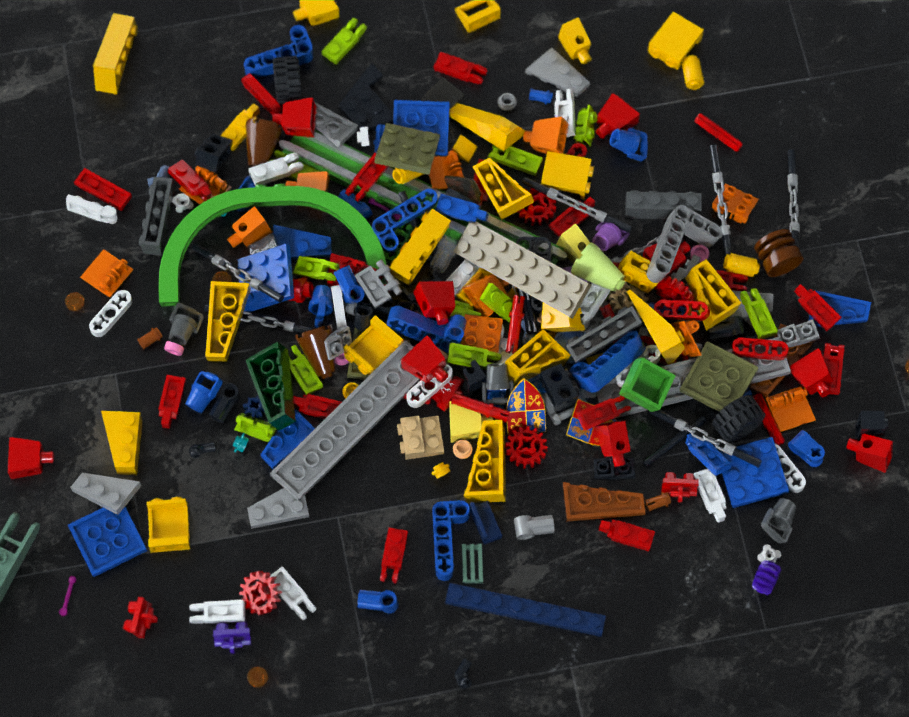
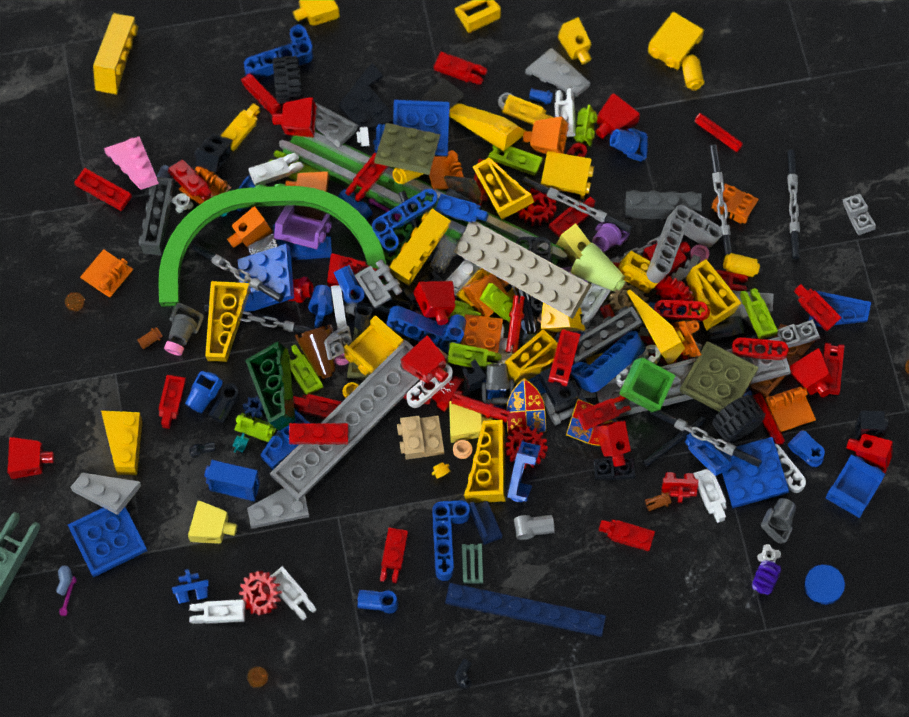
white hinge [66,194,118,224] -> none
white beam [89,290,132,337] -> none
red hips [123,597,158,638] -> none
yellow panel [147,497,190,553] -> none
clear orange plate [213,271,232,282] -> none
dark purple hips [213,622,251,654] -> none
reddish brown cone [245,119,282,167] -> none
lime hinge [293,256,340,281] -> none
lime hinge [321,18,366,64] -> none
yellow slope [452,135,477,162] -> none
dark orange wing [563,482,645,522] -> none
reddish brown wheel [754,229,804,277] -> none
none -> sand blue arm [56,565,73,595]
none -> bright pink wing [104,137,159,190]
none -> blue hips [172,569,209,603]
none -> light yellow torso [188,501,237,543]
none -> blue window [204,460,260,502]
none -> medium lavender panel [274,205,332,249]
none -> red plate [289,423,348,444]
none -> yellow hinge [502,95,554,124]
none -> blue panel [507,441,541,502]
none -> red plate [548,329,580,386]
none -> blue tile [804,565,845,605]
none -> blue panel [826,455,885,518]
none -> light grey slope [843,194,876,235]

